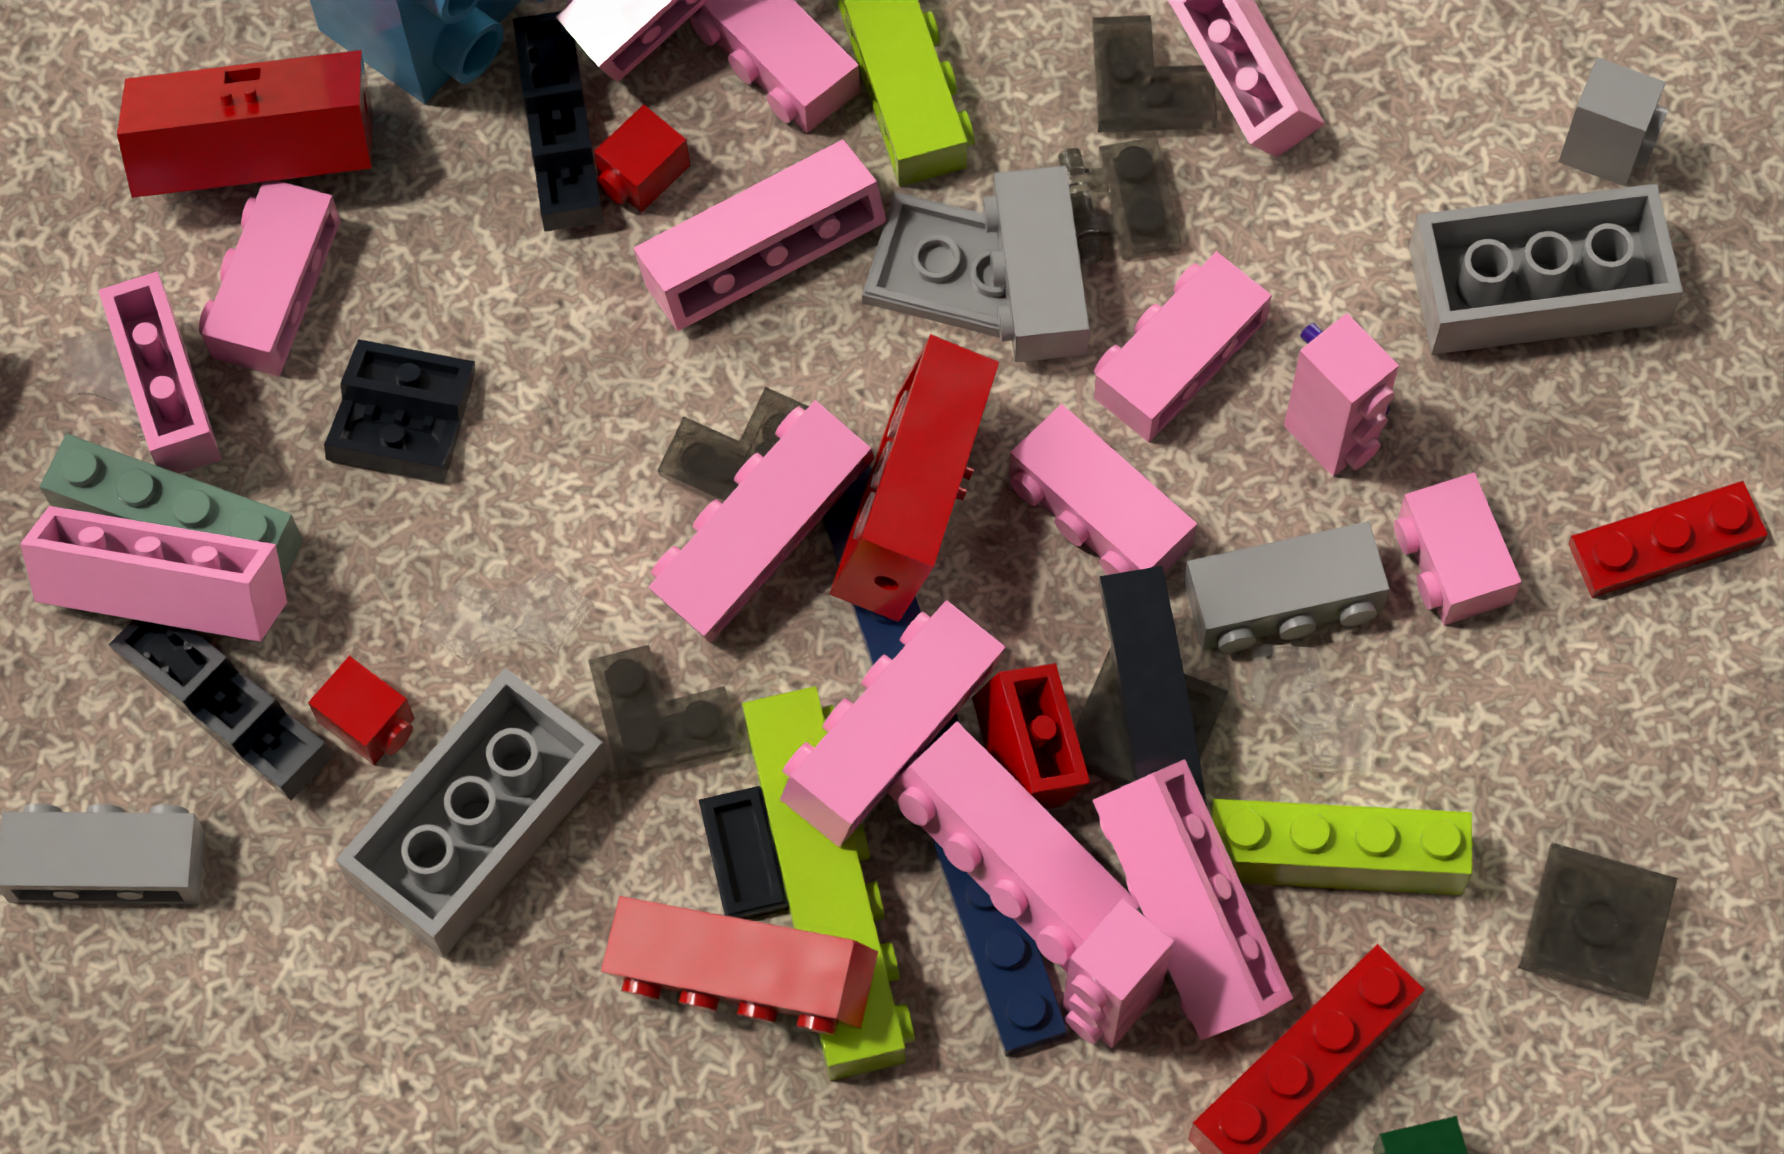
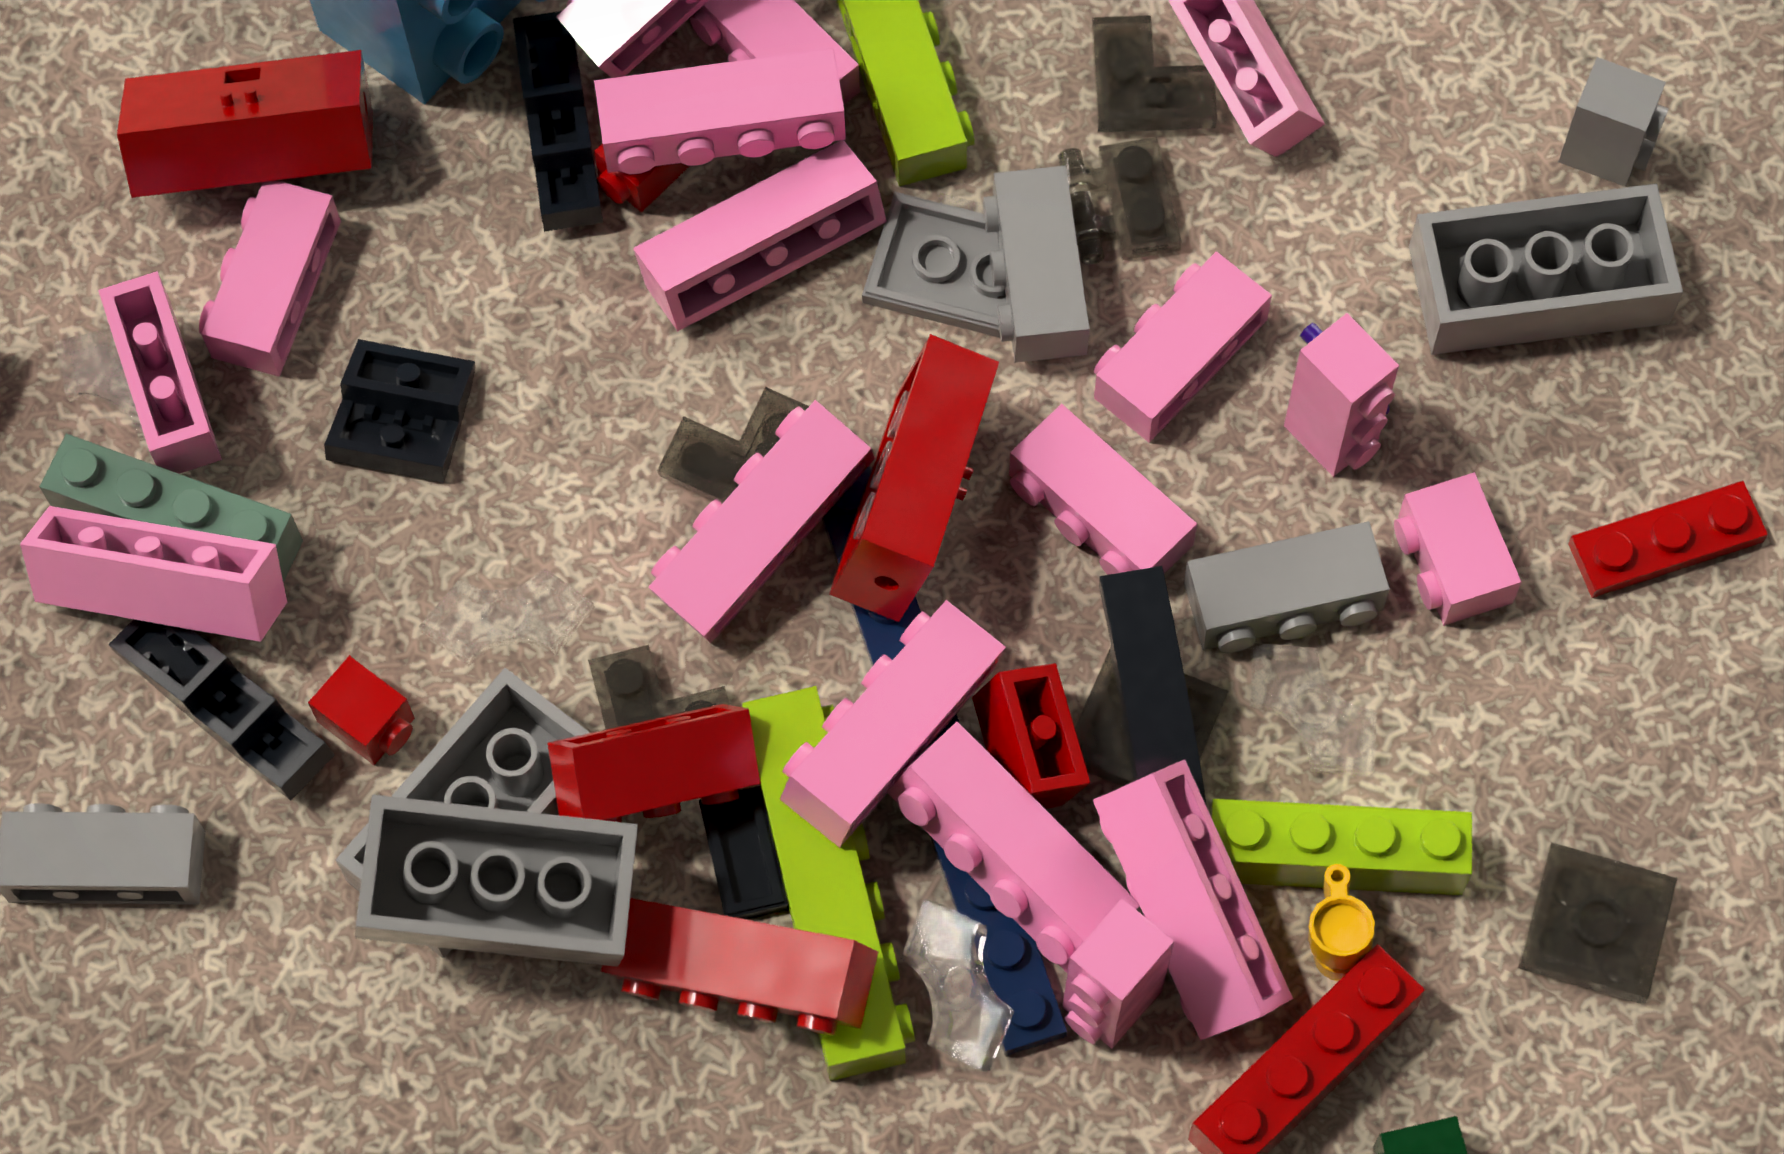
none -> light grey brick [355,794,638,967]
none -> red brick [547,704,760,823]
none -> bright pink brick [594,48,846,174]
none -> clear tile [900,899,1015,1072]
none -> yellow piece [1308,864,1375,981]

